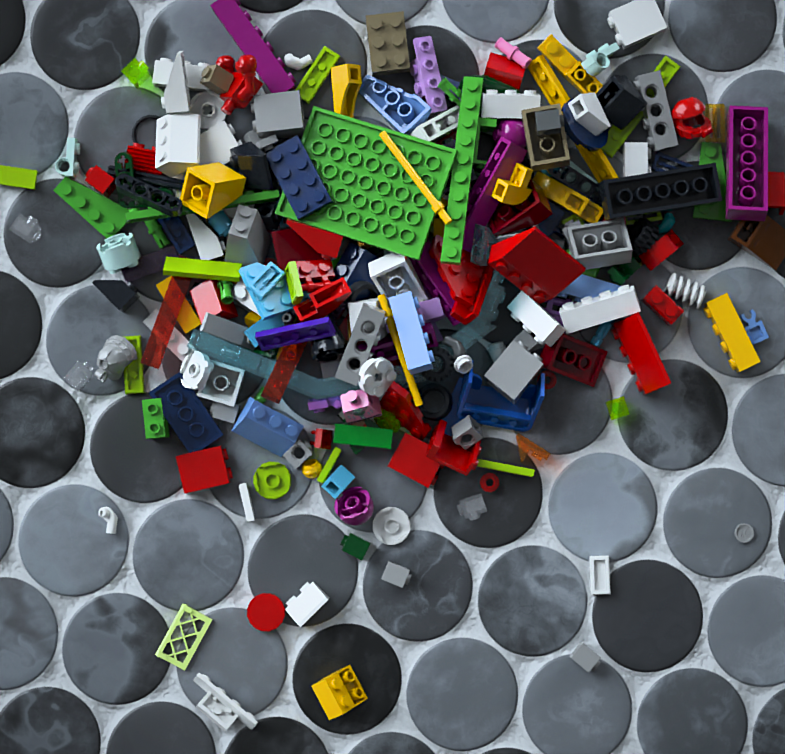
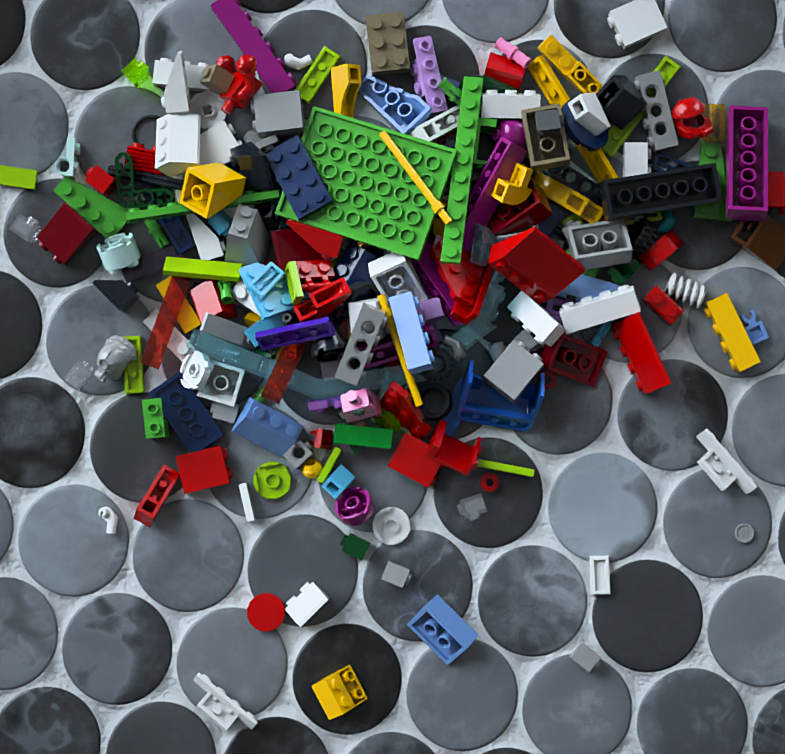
black beam [115,174,183,217] -> none
yellowish green window [155,604,213,671] -> none
white plate [358,357,397,397] -> none
light grey brick [451,415,484,450] -> none
white plate [454,355,473,374] -> none
clear orange slope [515,433,550,463] -> none
light aqua plate [581,42,620,76] -> none
clear neon green plate [605,396,630,420] -> none
none -> dark red slope [36,202,98,265]
none -> red slope [133,465,180,528]
none -> medium blue slope [407,594,478,665]
none -> white bracket [696,429,757,494]

